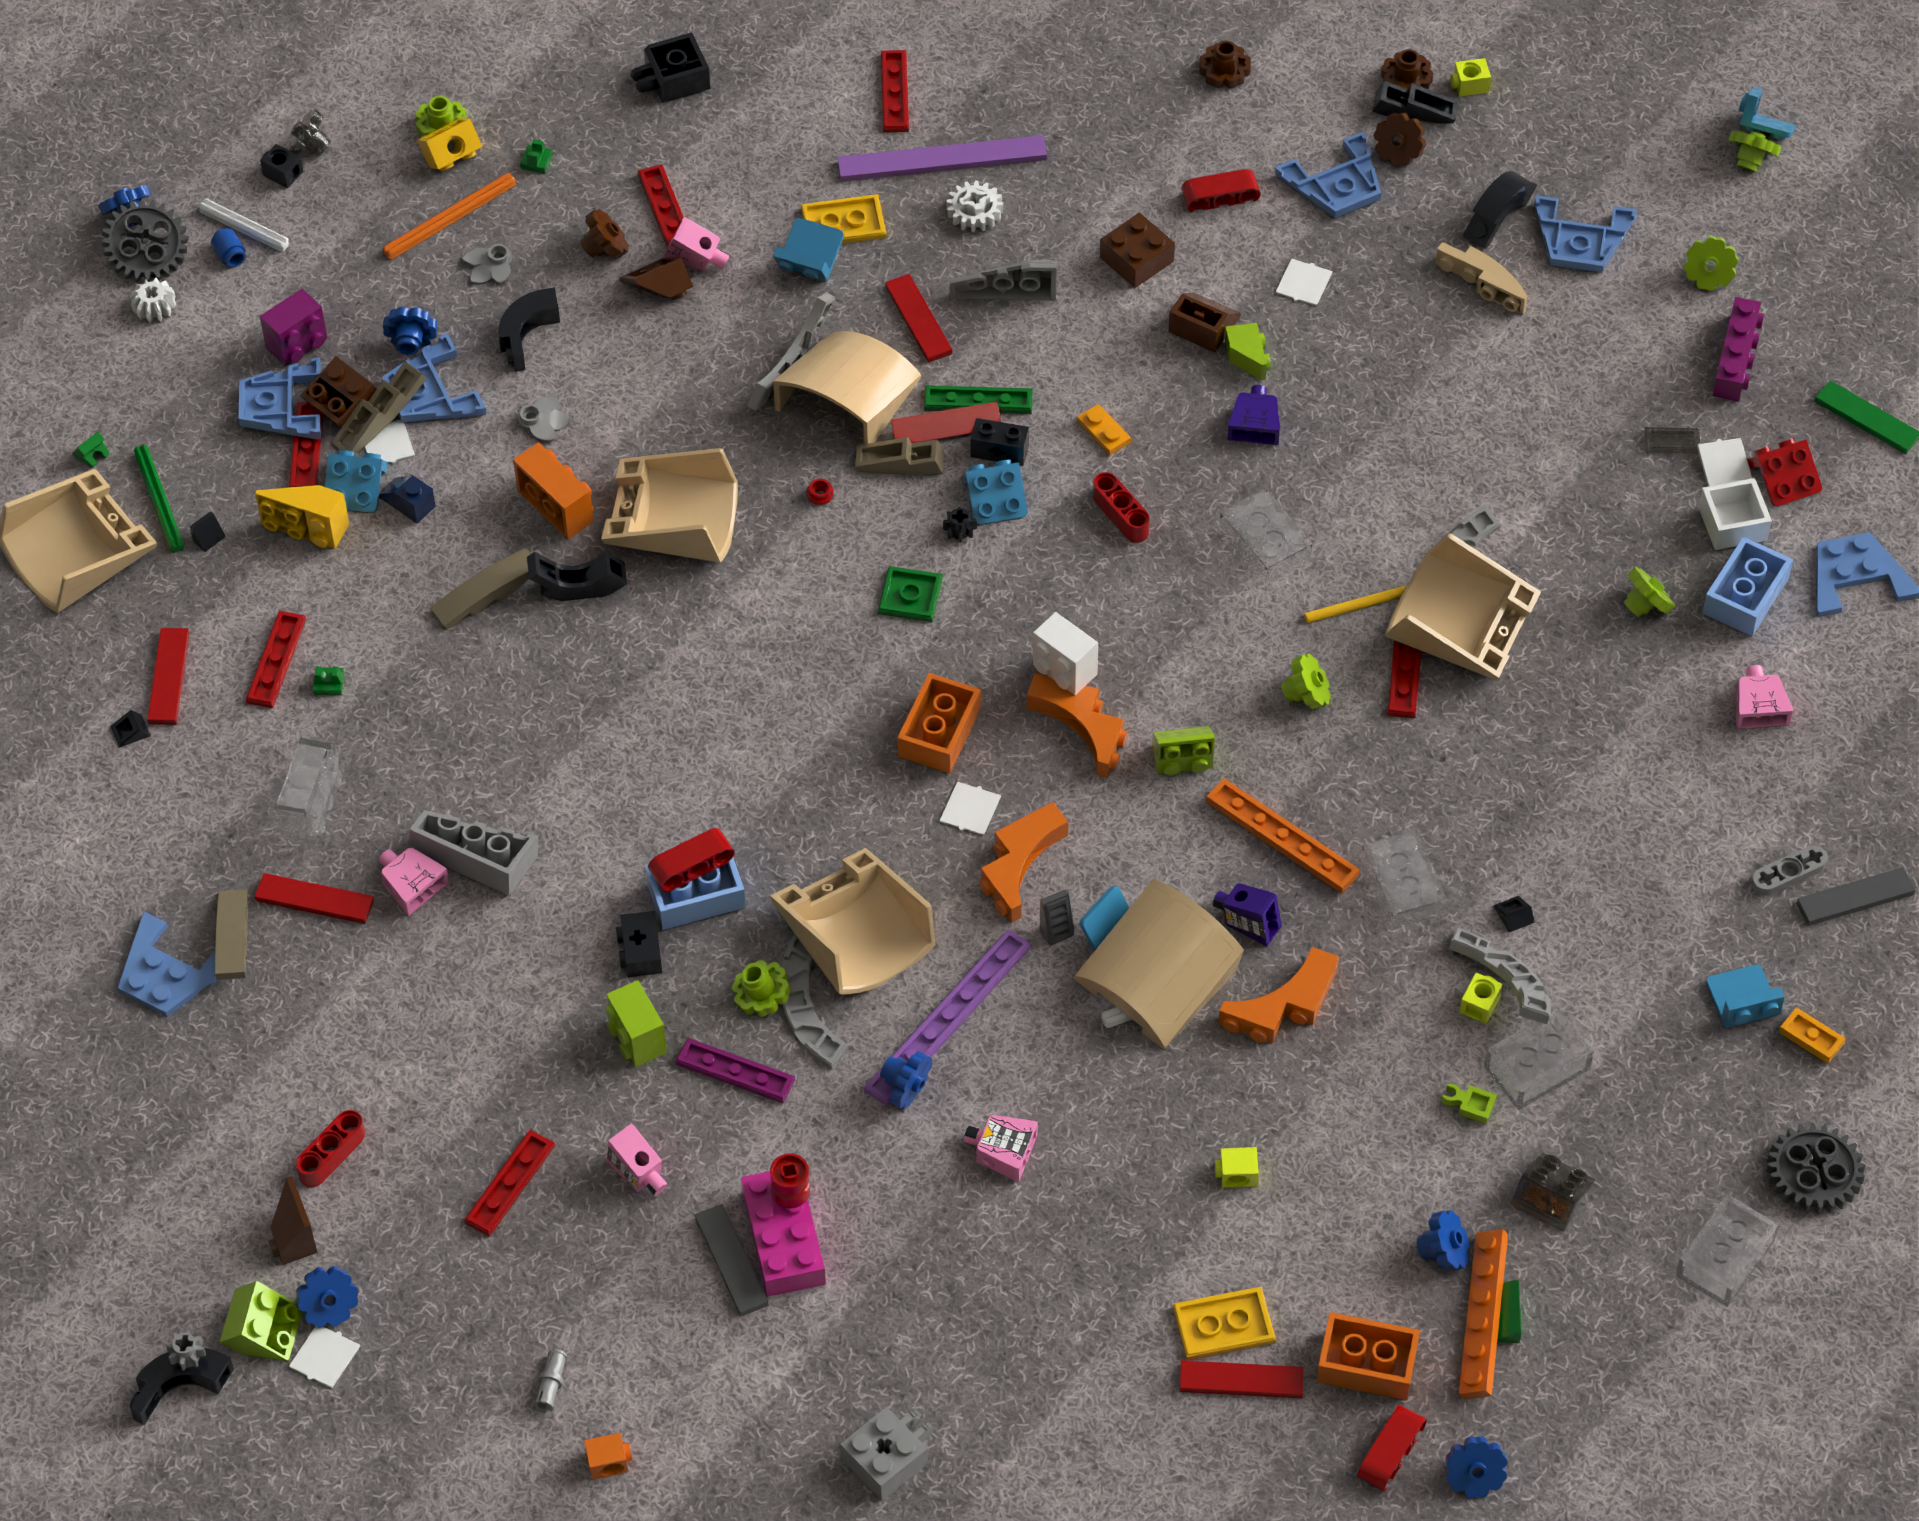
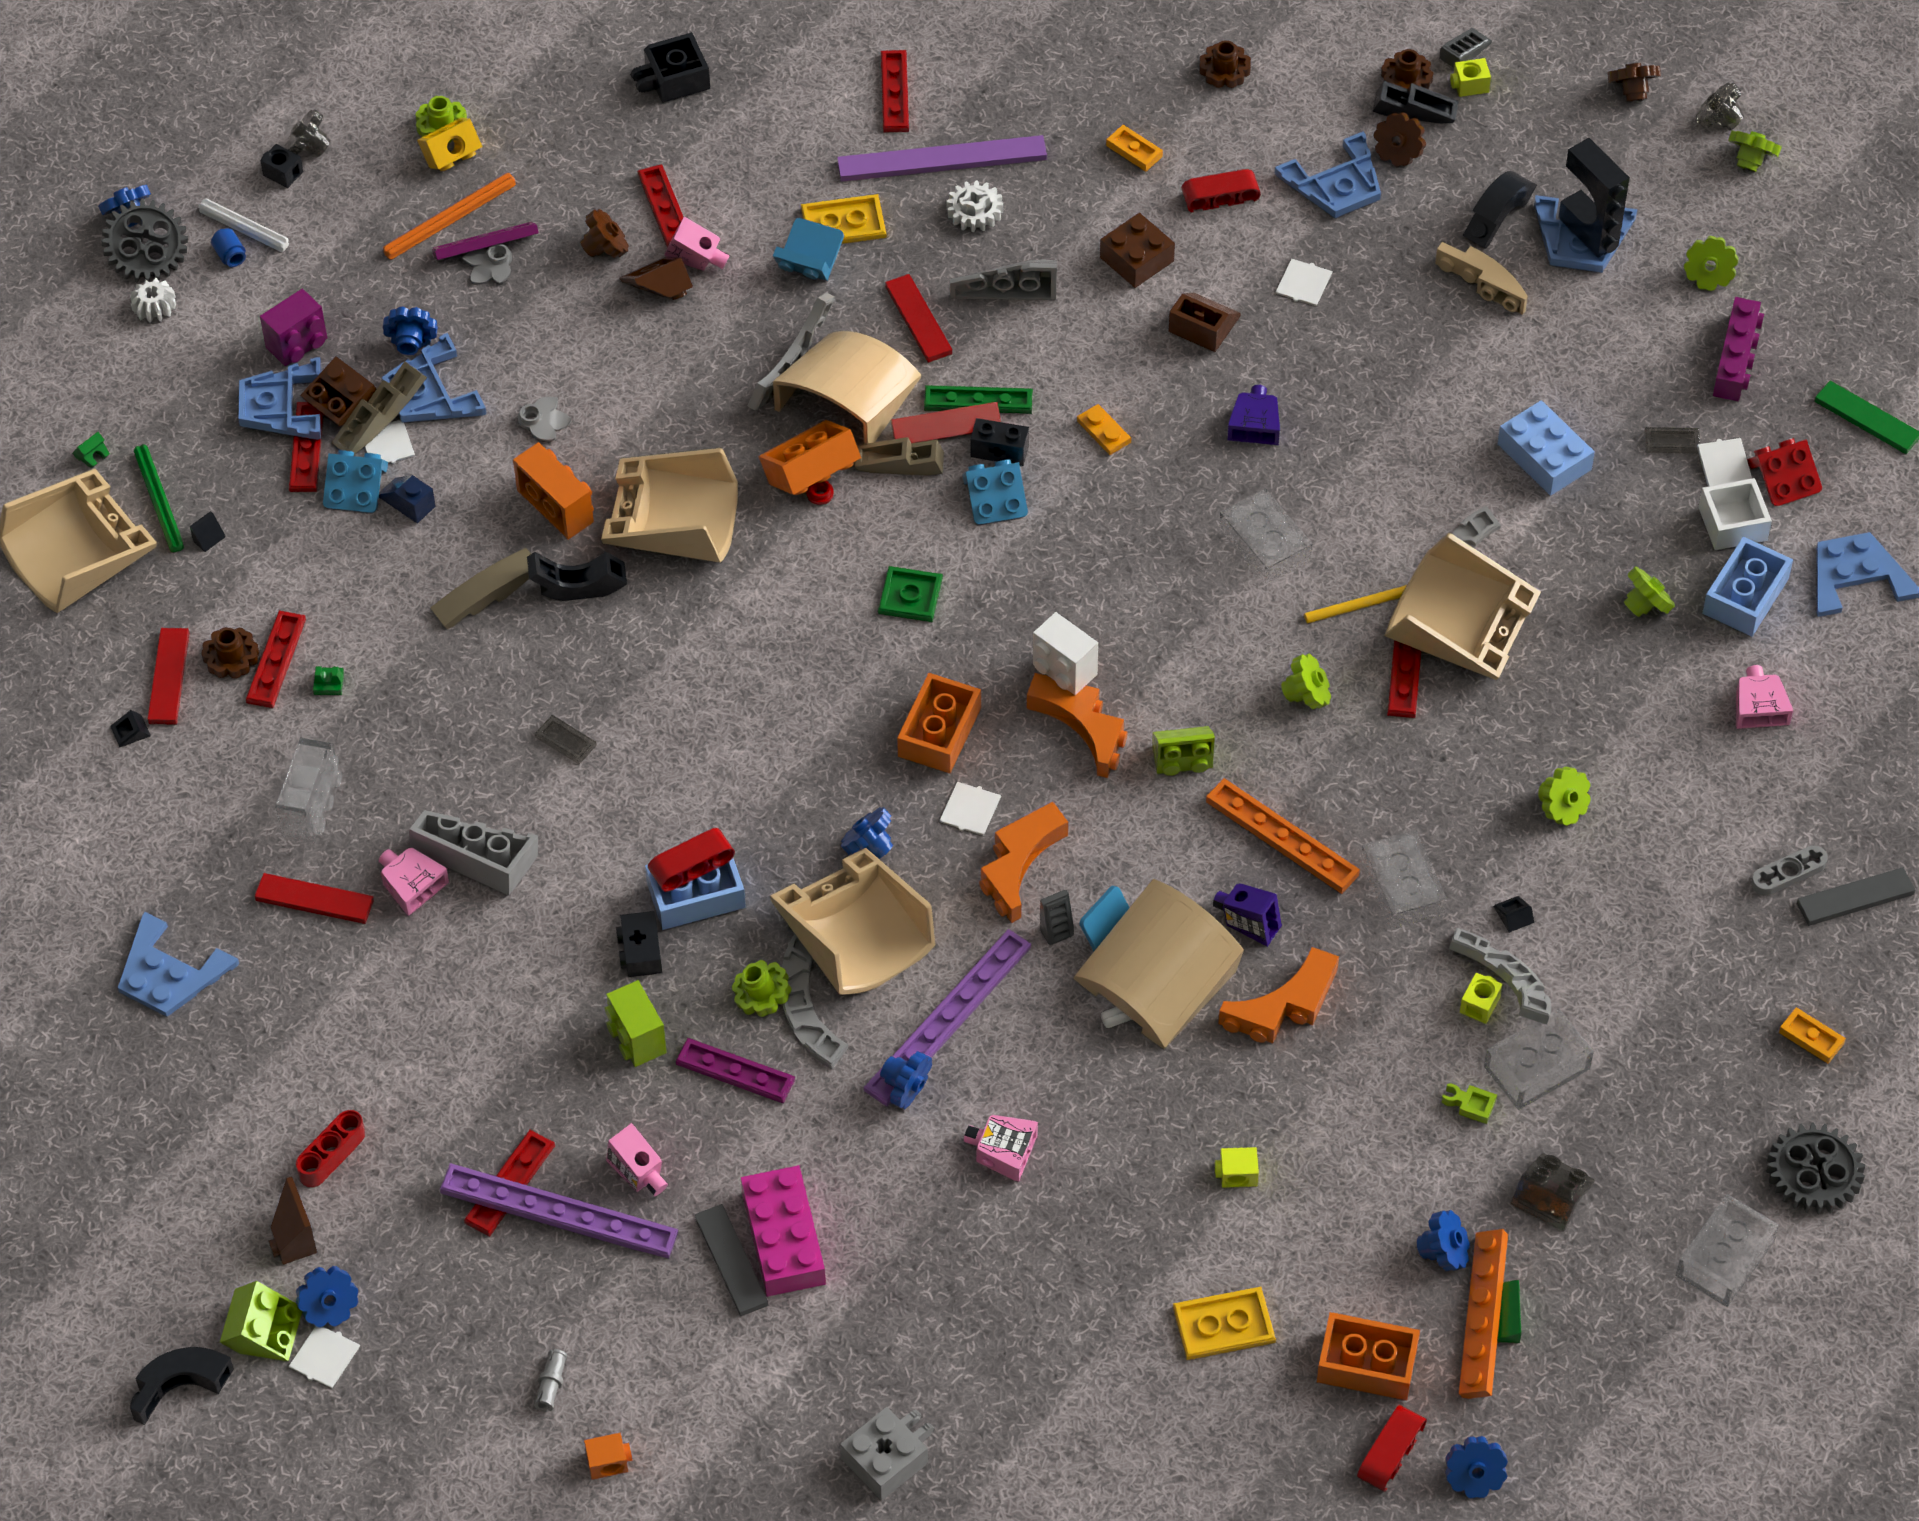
light grey gear [166,1330,206,1371] -> none
dark tan slope [215,889,248,980] -> none
yellow slope [255,485,349,549] -> none
black arch [498,287,560,372] -> none
green tile [520,139,553,173] -> none
red wheel [770,1153,810,1208] -> none
black gear [943,507,977,542] -> none
red beam [1093,472,1150,543] -> none
red tile [1180,1360,1304,1399] -> none
lime slope [1225,323,1271,380] -> none
dark azure bracket [1706,965,1785,1028] -> none
dark azure bracket [1739,87,1796,140] -> none
none -> reddish brown plant [201,627,259,679]
none -> magenta tile [432,221,539,260]
none -> medium lavender tile [440,1163,678,1258]
none -> clear smoke tile [535,715,597,764]
none -> orange brick [758,420,861,495]
none -> blue plant [841,807,893,859]
none -> light orange plate [1106,125,1163,172]
none -> dark grey slope [1439,28,1492,68]
none -> light blue brick [1498,400,1595,496]
none -> lime plant [1538,766,1591,826]
none -> black arch [1558,138,1630,258]
none -> reddish brown plant [1607,63,1661,102]
none -> clear smoke plant [1696,82,1744,130]

